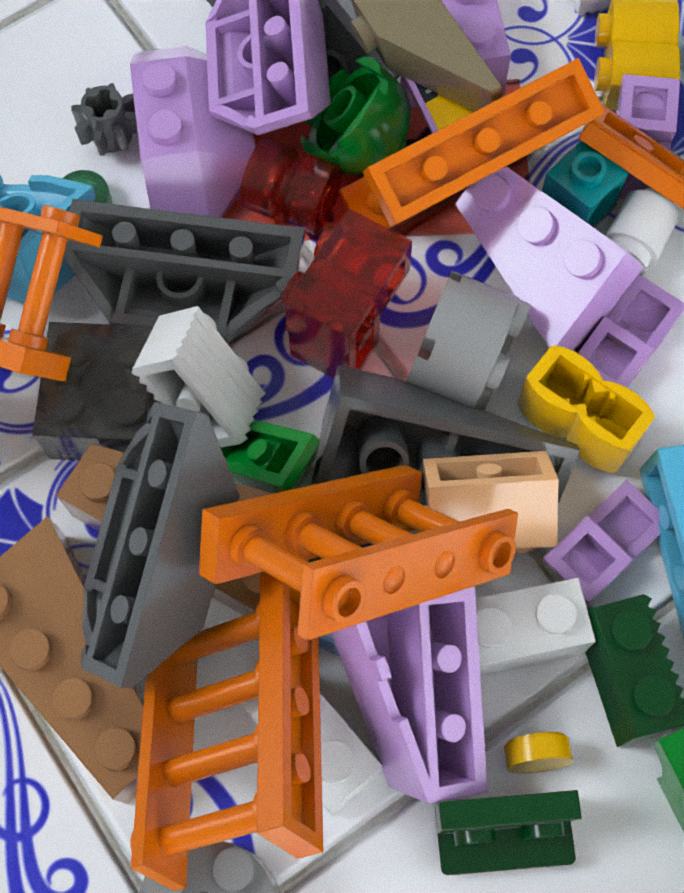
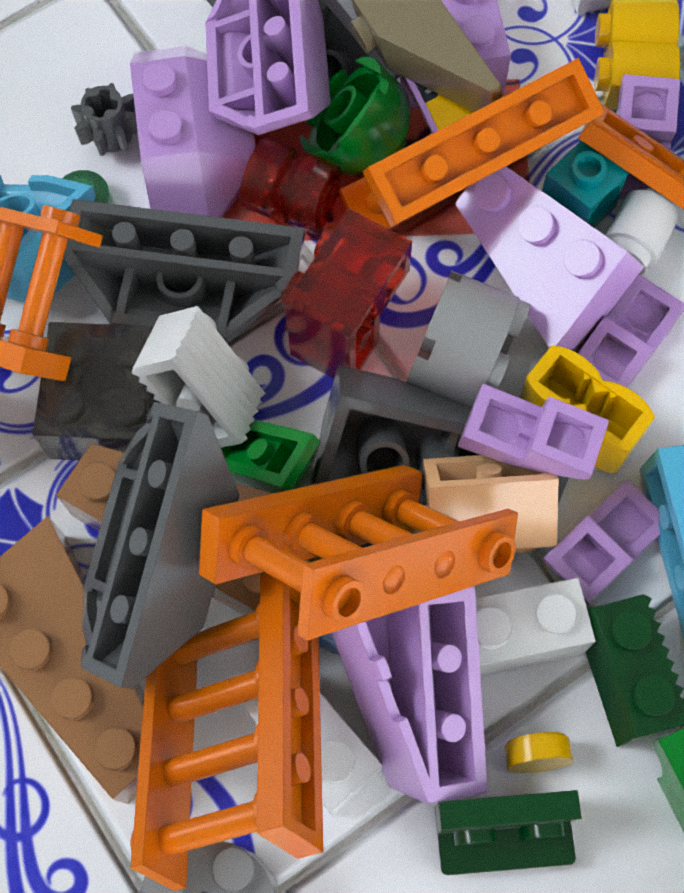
none -> lavender slope [458,384,609,480]

